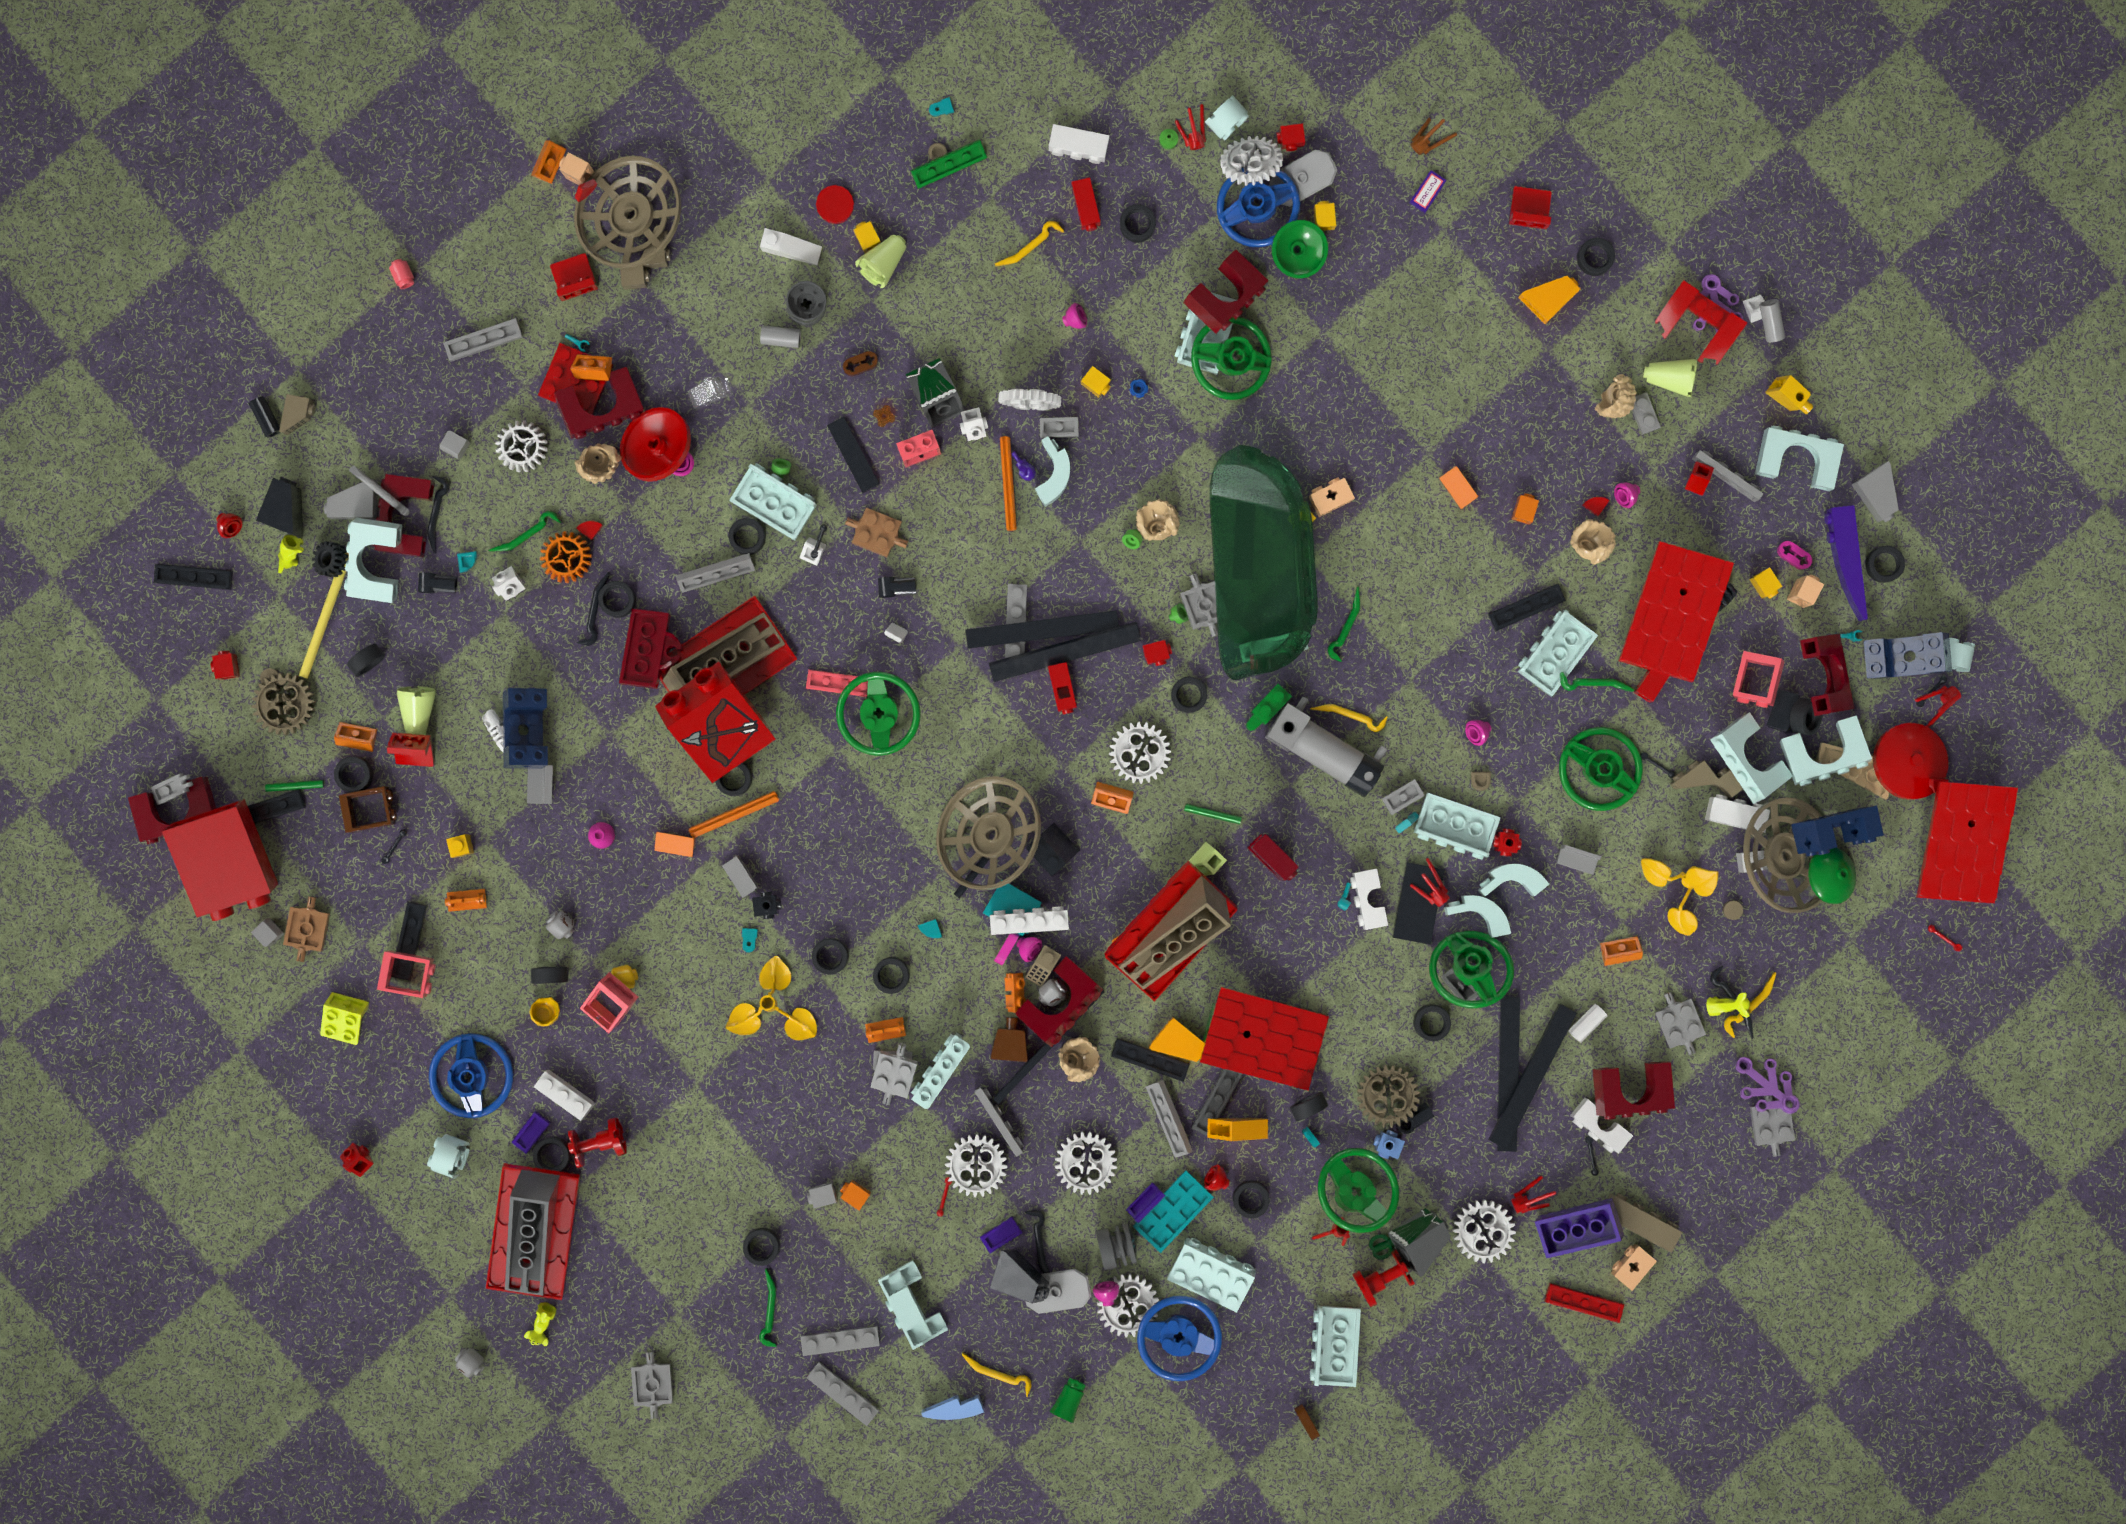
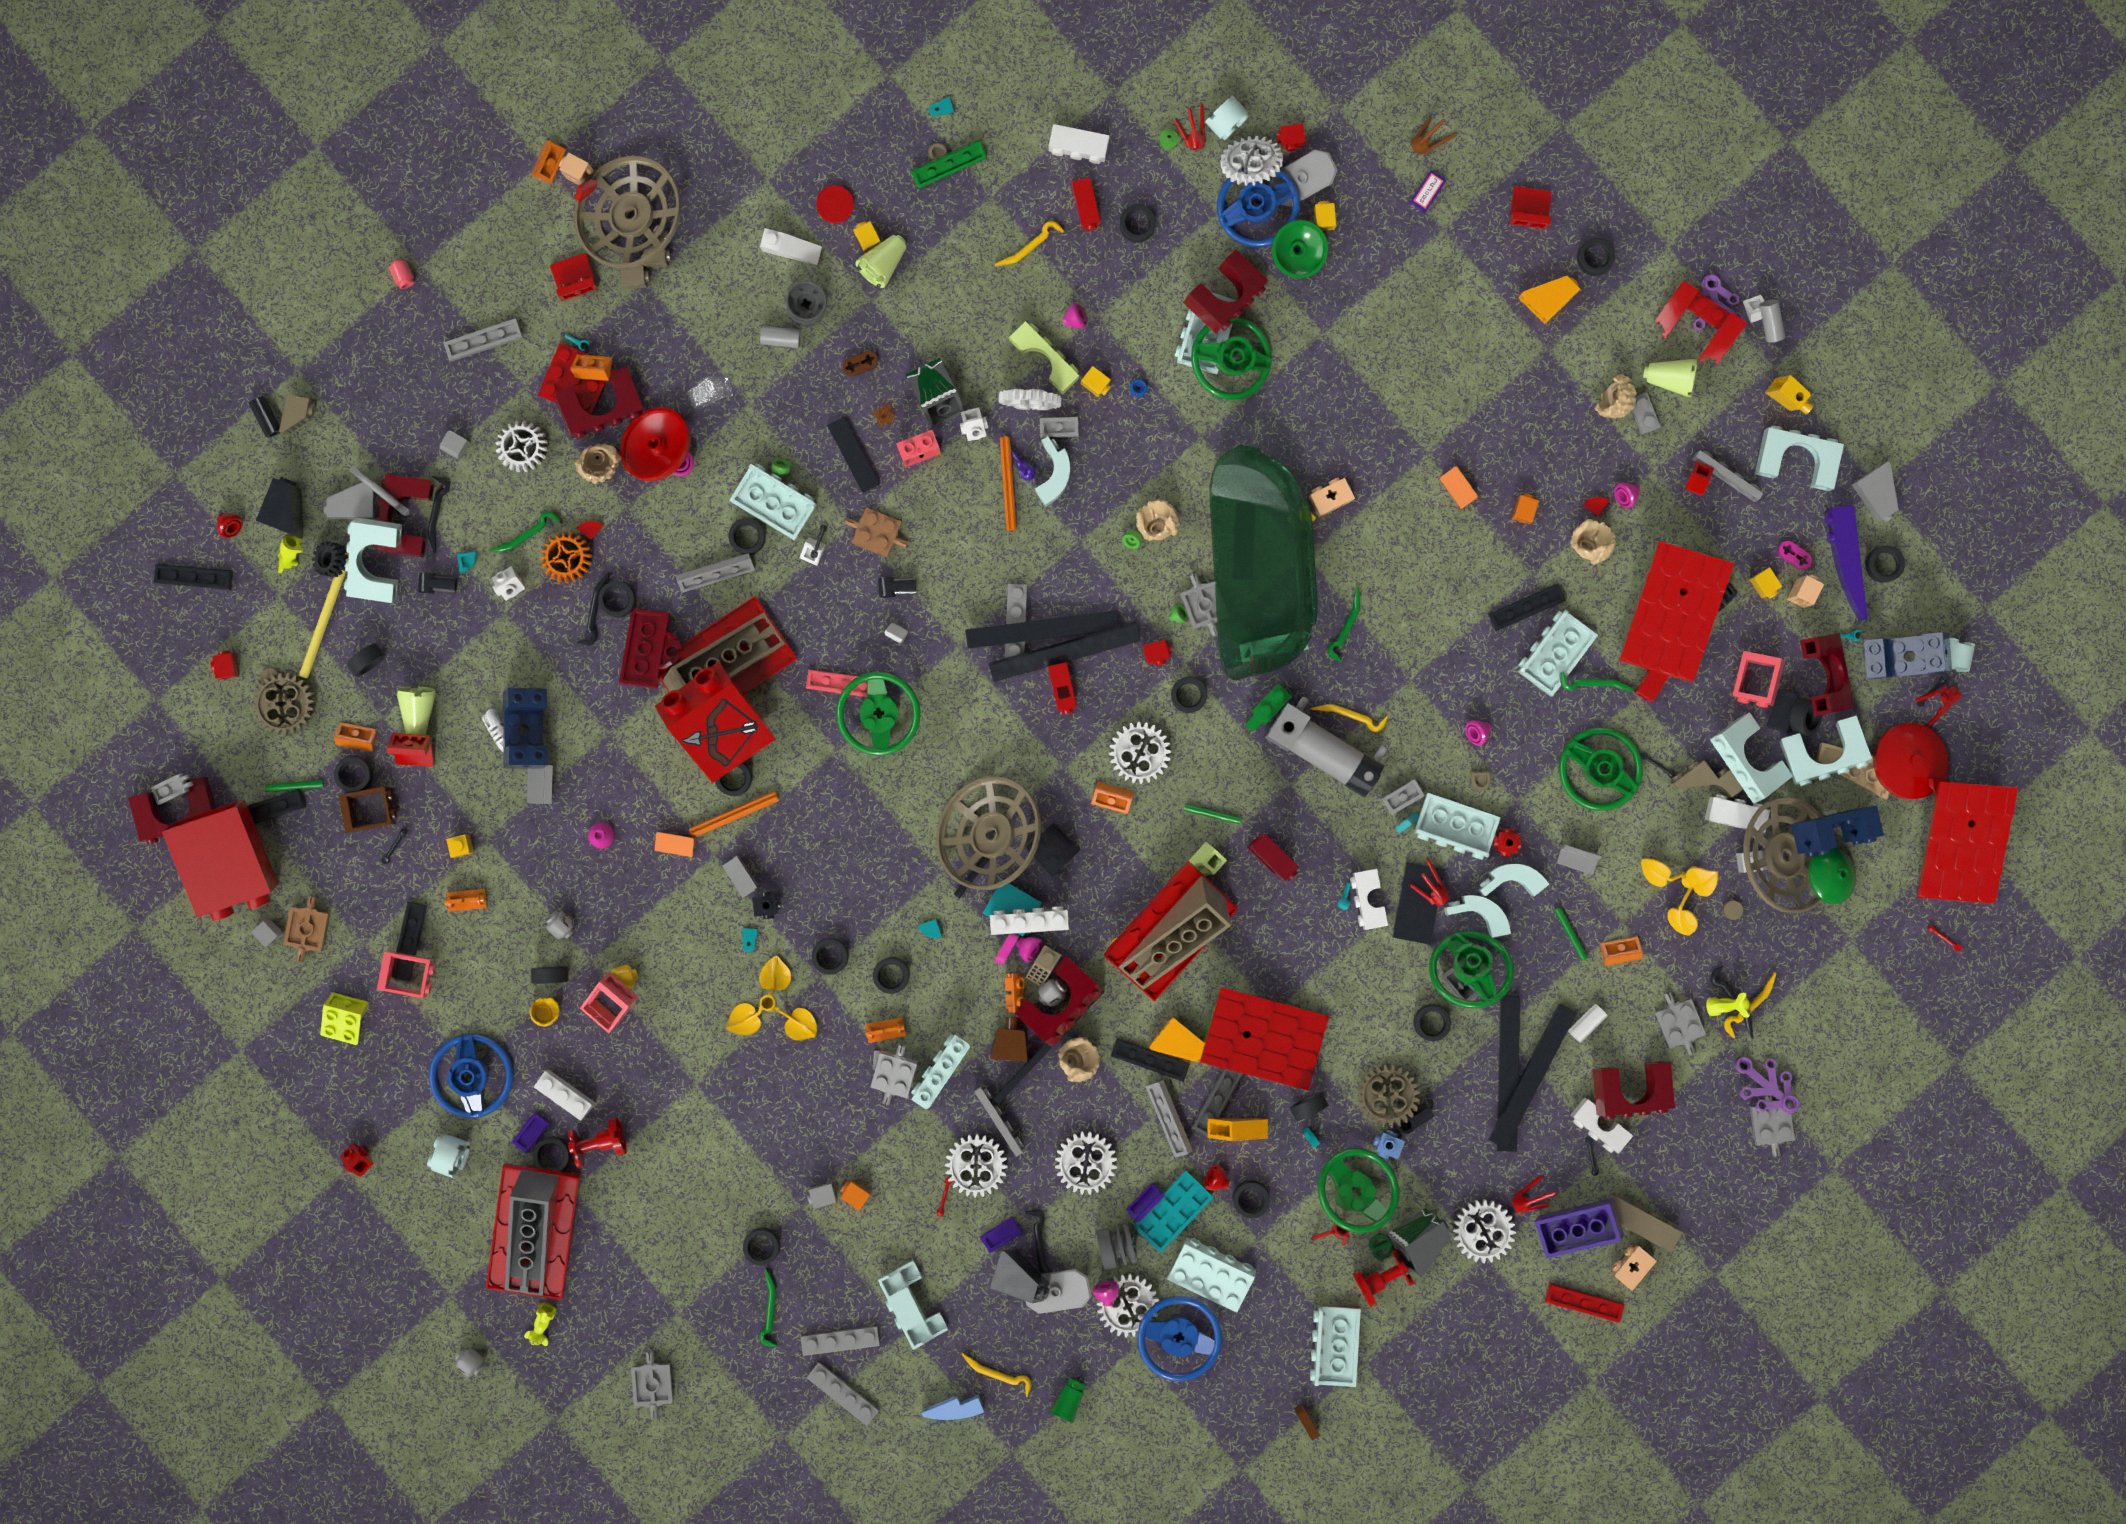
none -> yellowish green arch [1009,321,1079,394]
none -> green bar [1554,907,1588,961]

